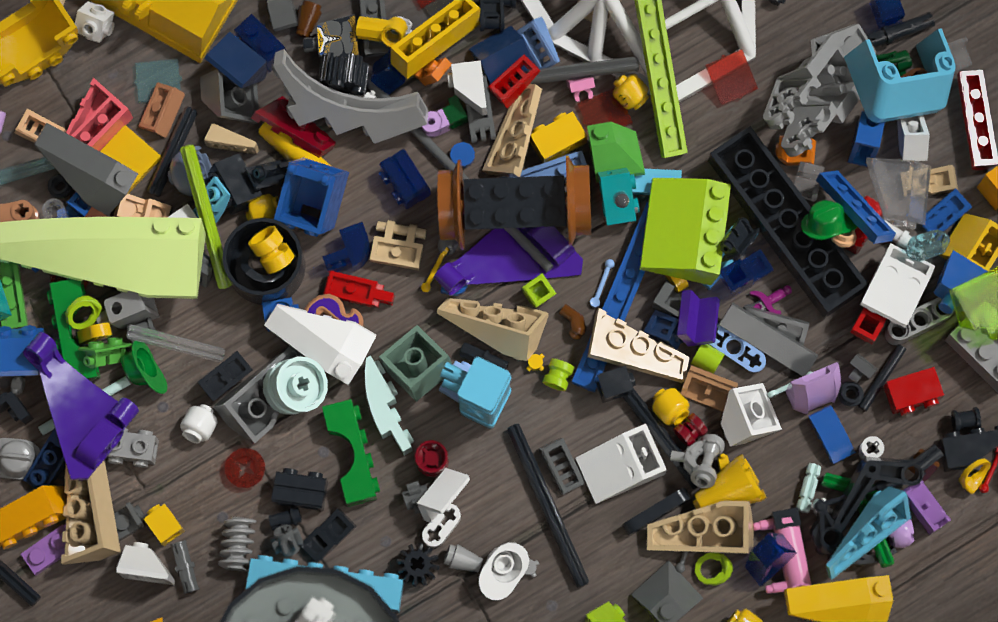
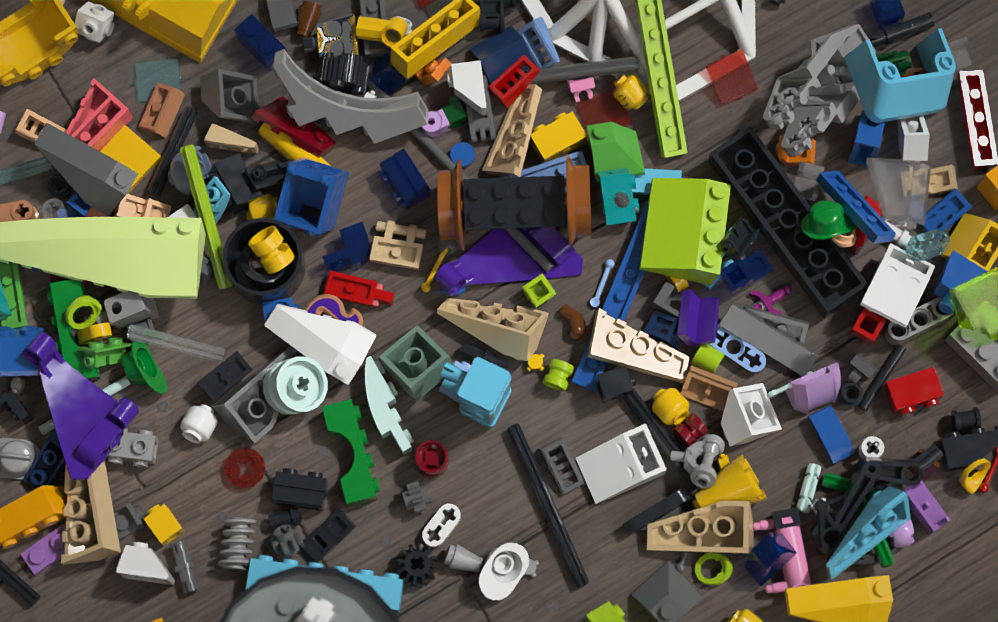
dark blue slope [204,32,267,88] -> none
white panel [417,468,470,523] -> none

